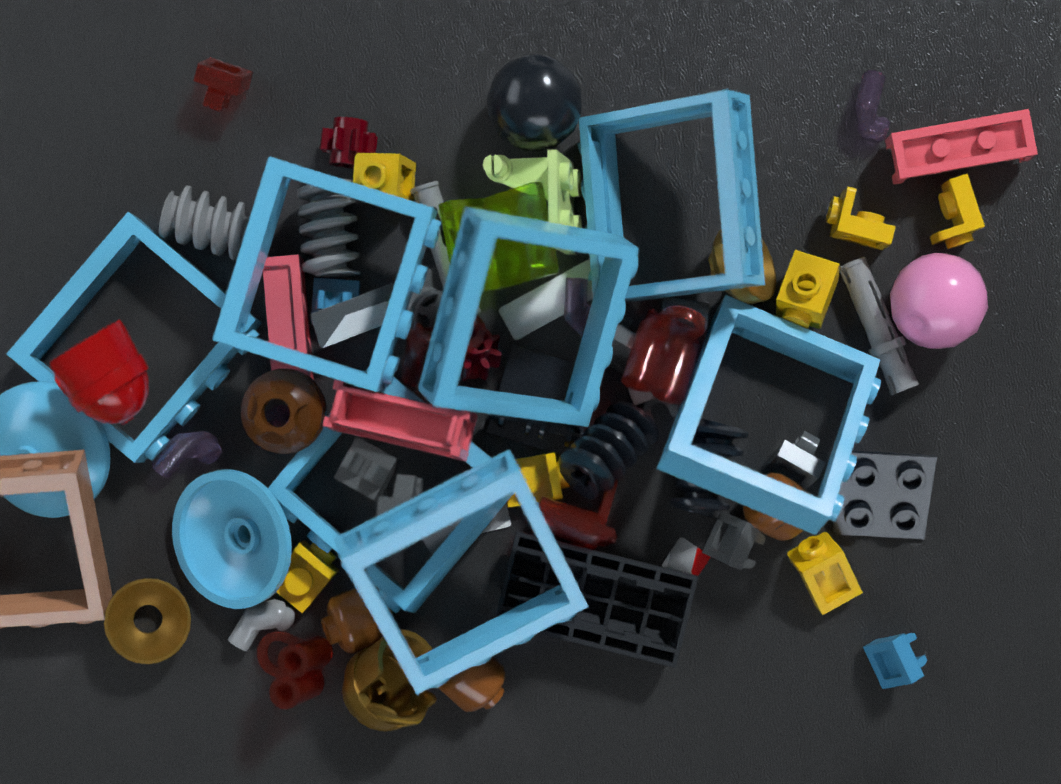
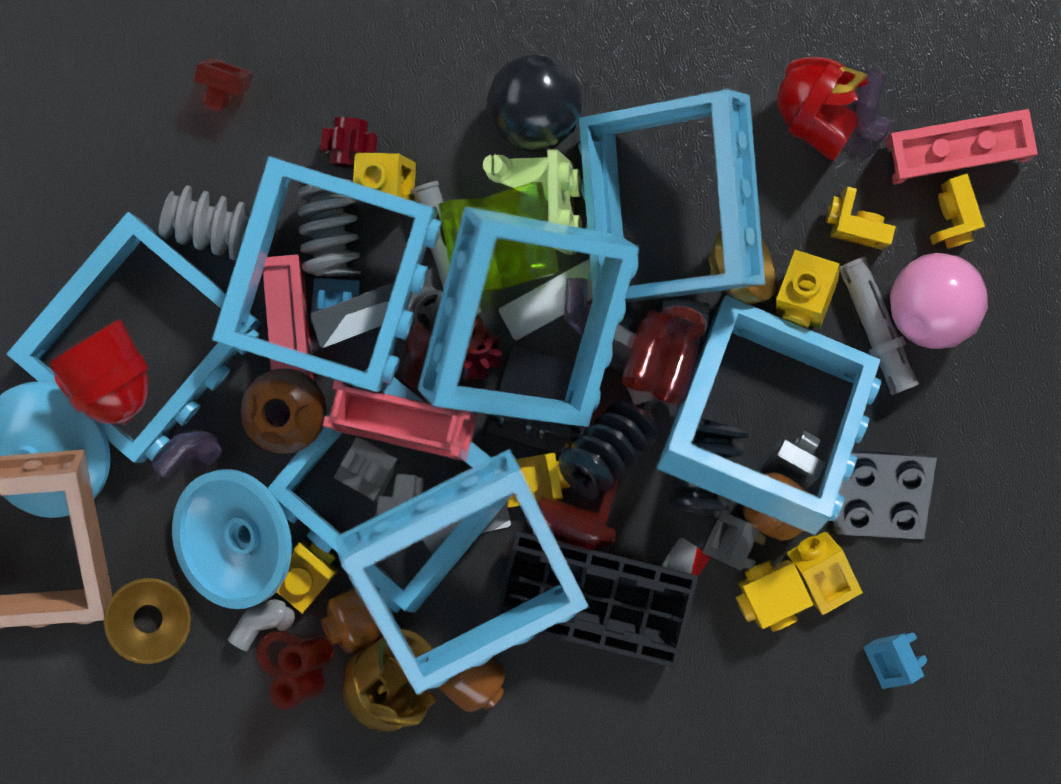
none -> yellow brick [736,560,814,632]
none -> red helmet [777,57,869,162]

